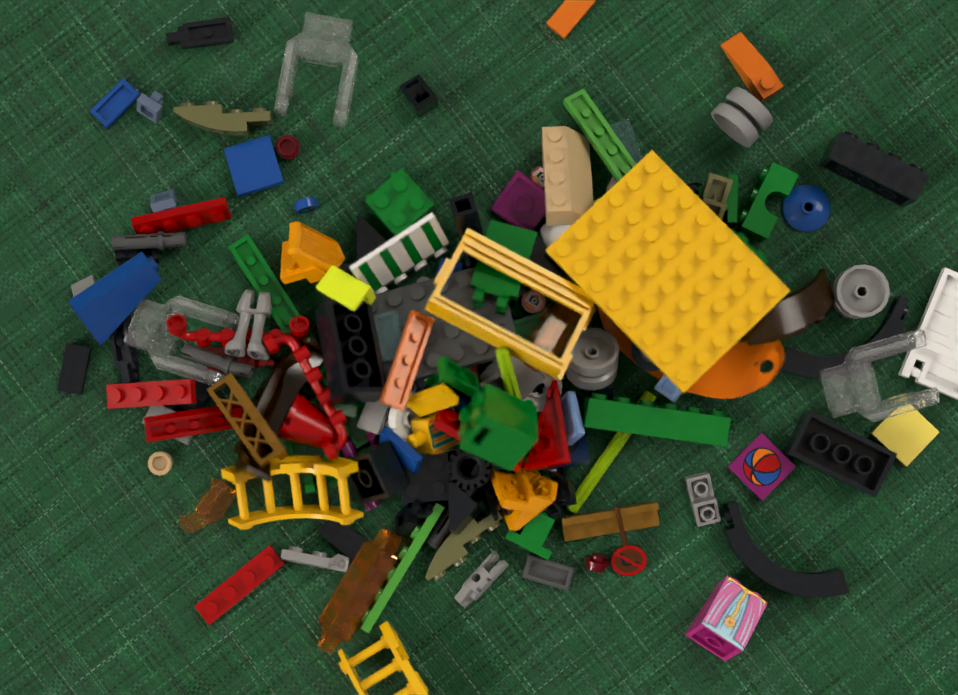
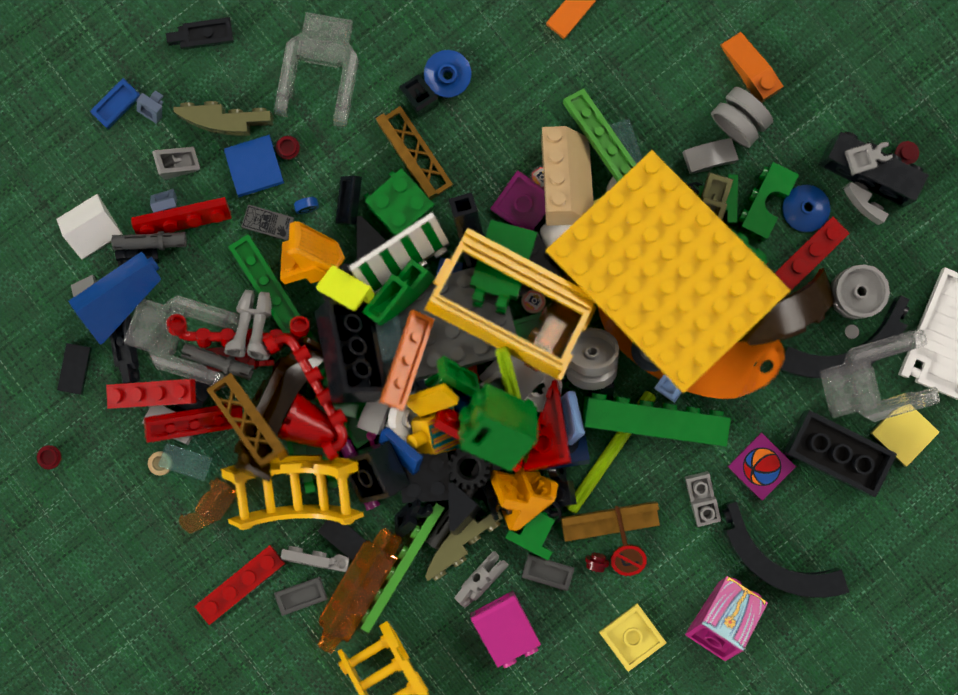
none -> dark red plate [37,445,62,469]
none -> white slope [56,194,123,260]
none -> light grey slope [153,147,200,180]
none -> clear light blue tile [158,443,212,481]
none -> dark grey tile [242,204,295,241]
none -> dark grey tile [274,576,328,616]
none -> black tile [335,175,362,225]
none -> green slope [362,259,435,326]
none -> pearl gold fence [376,106,453,200]
none -> blue dish [424,50,471,98]
none -> dark pink slope [471,591,541,668]
none -> light yellow tile [599,603,667,672]
none -> light grey slope [682,138,739,174]
none -> red plate [774,217,850,297]
none -> light grey slope [844,182,889,225]
none -> light grey plate [845,142,893,175]
none -> light grey sticker [845,325,859,339]
none -> dark red plate [895,141,919,165]

